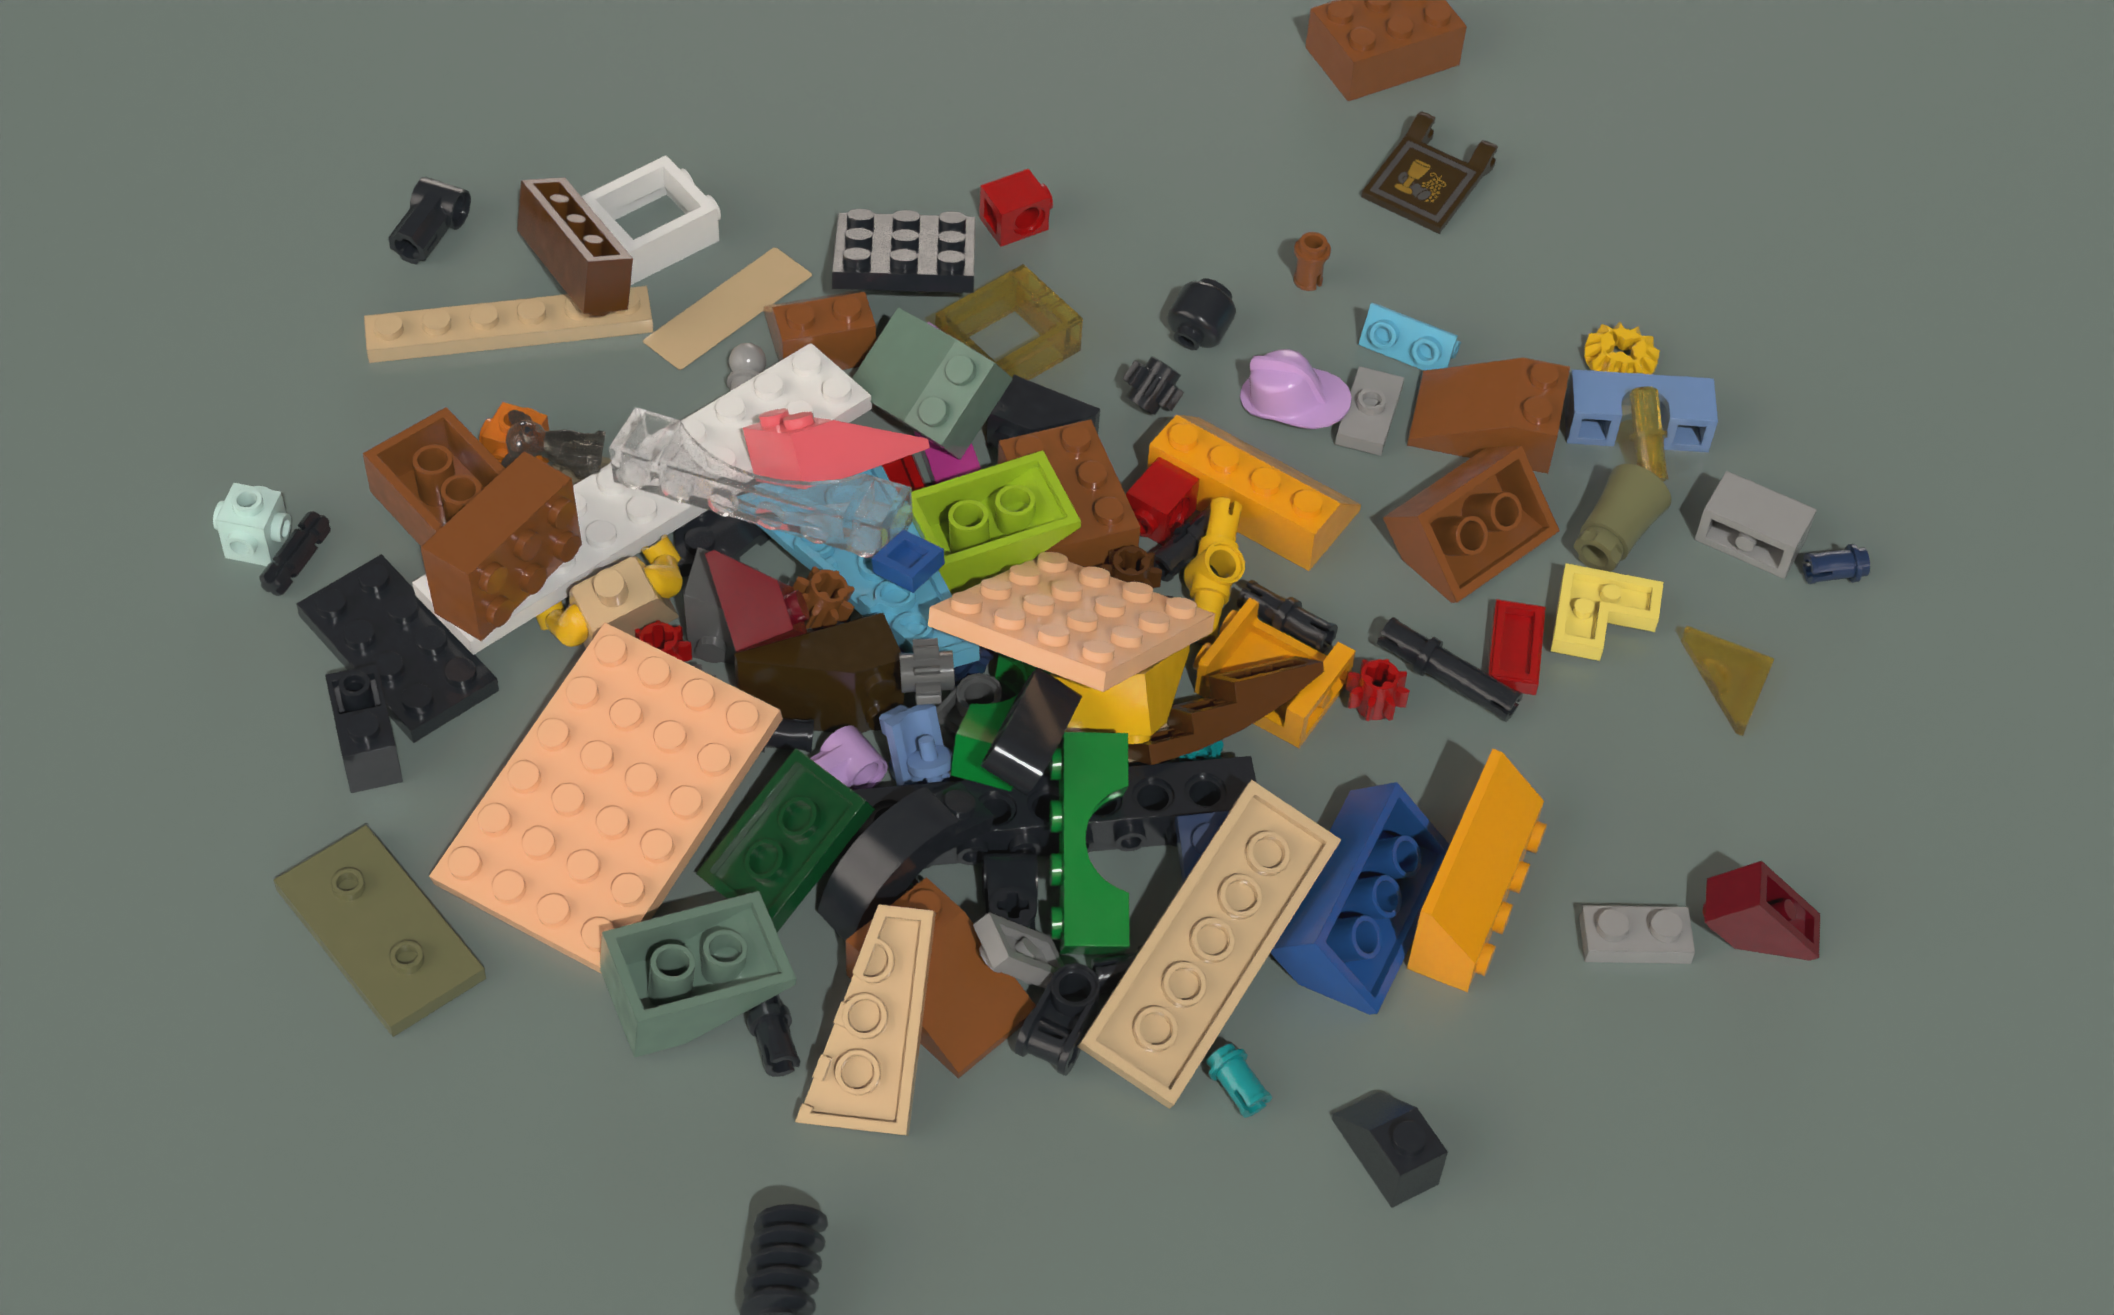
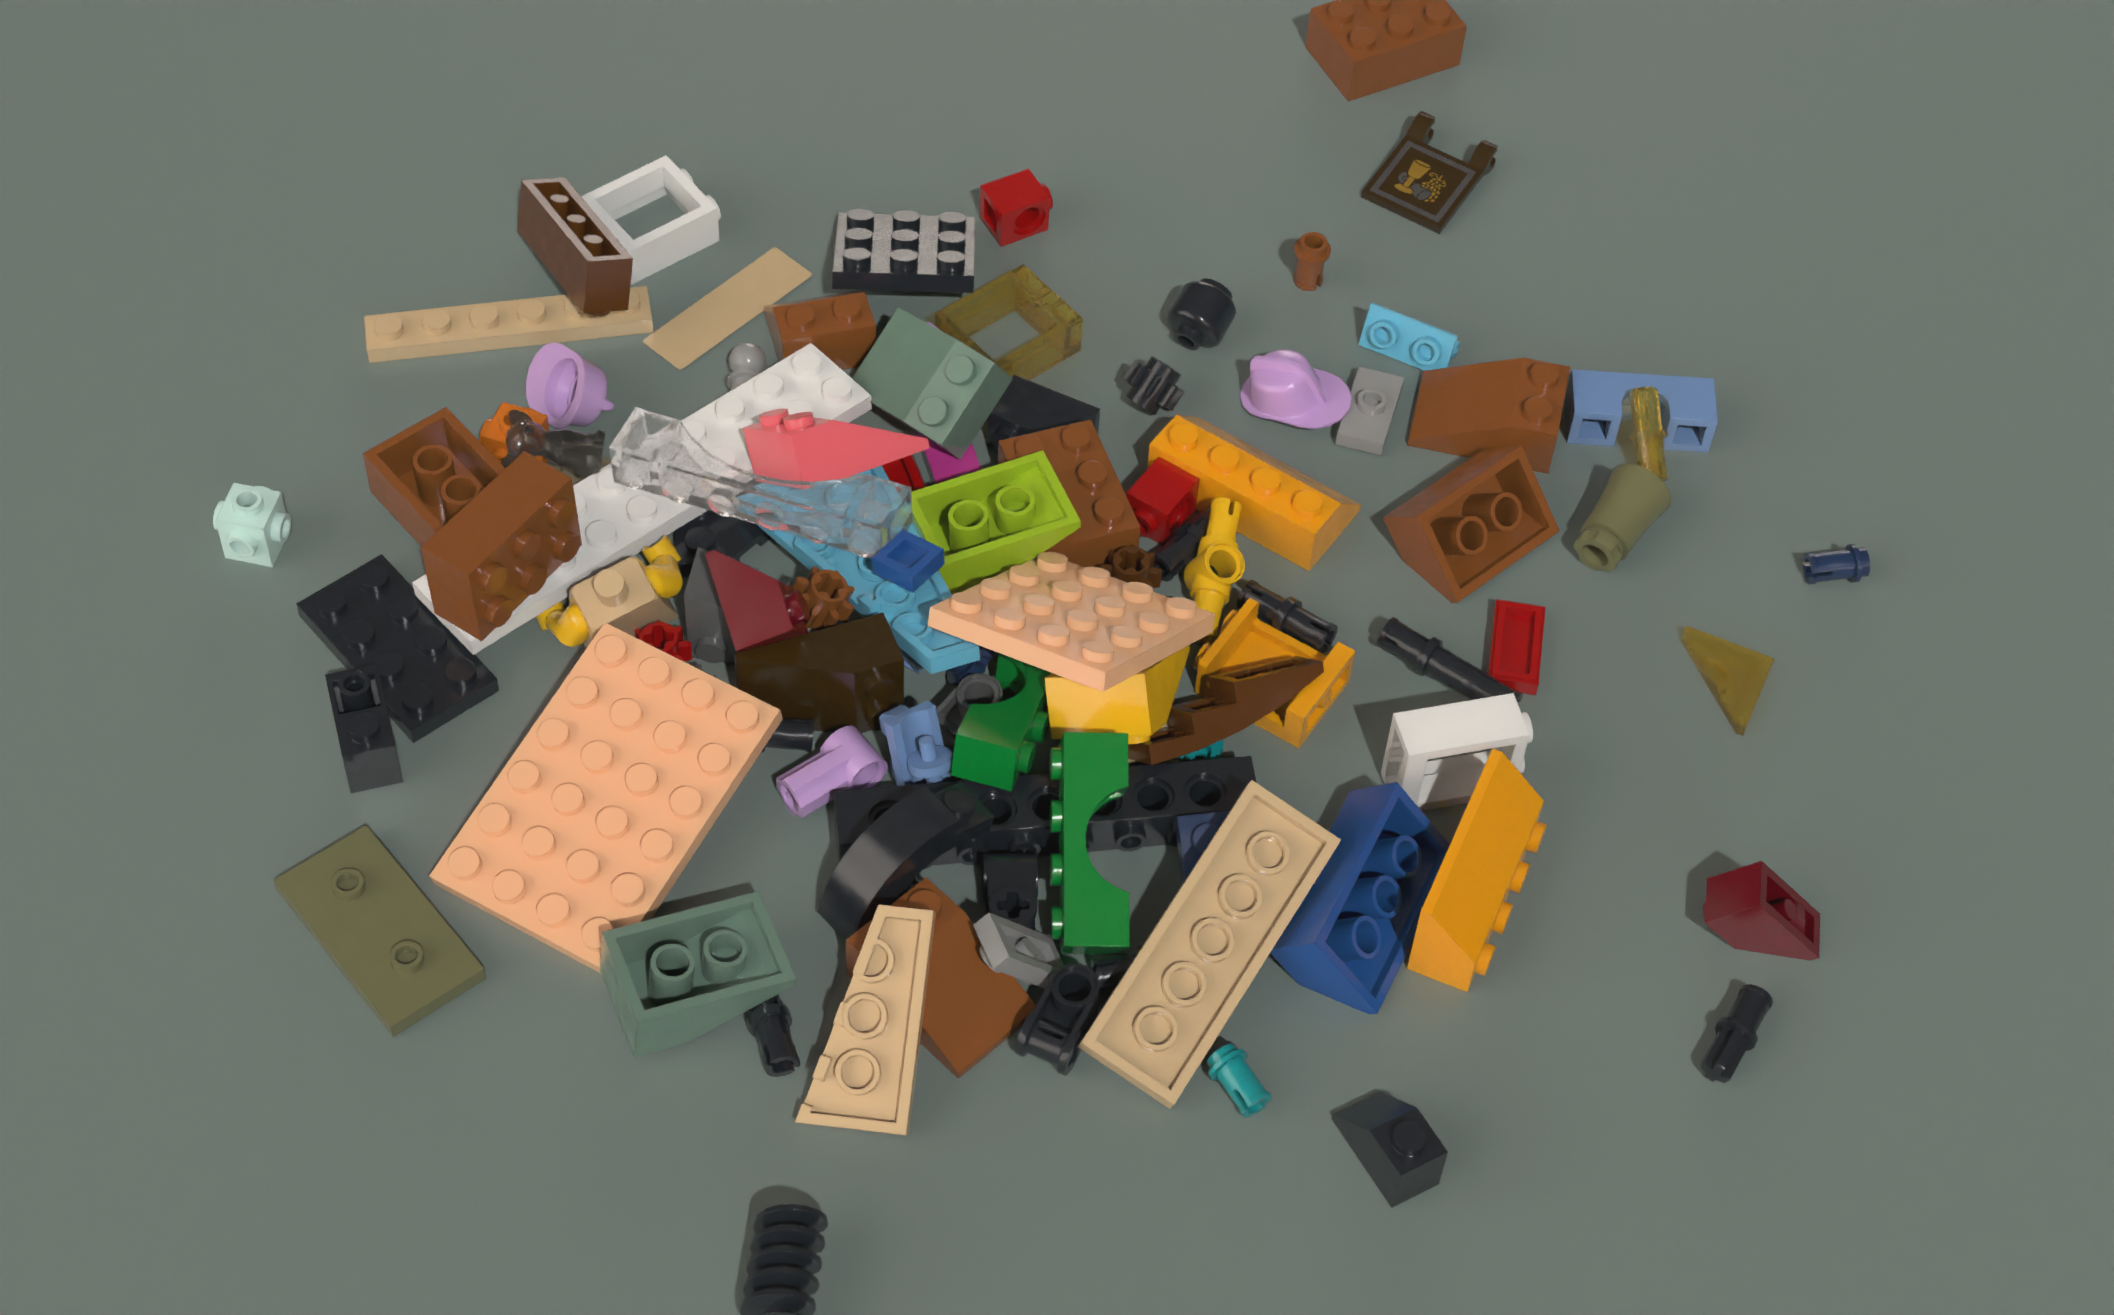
black axle [259,511,331,596] -> none
black piece [388,176,471,265] -> none
dark green plate [696,748,875,933] -> none
dark grey gear [900,638,955,705] -> none
black beam [980,667,1082,796] -> none
red gear [1345,659,1410,721] -> none
light yellow plate [1550,563,1664,661] -> none
light grey plate [1579,905,1695,964] -> none
yellow gear [1584,322,1660,374] -> none
light grey brick [1695,471,1817,579] -> none
none -> lavender piece [526,342,615,429]
none -> white window [1381,693,1533,811]
none -> black axle [1701,984,1773,1083]

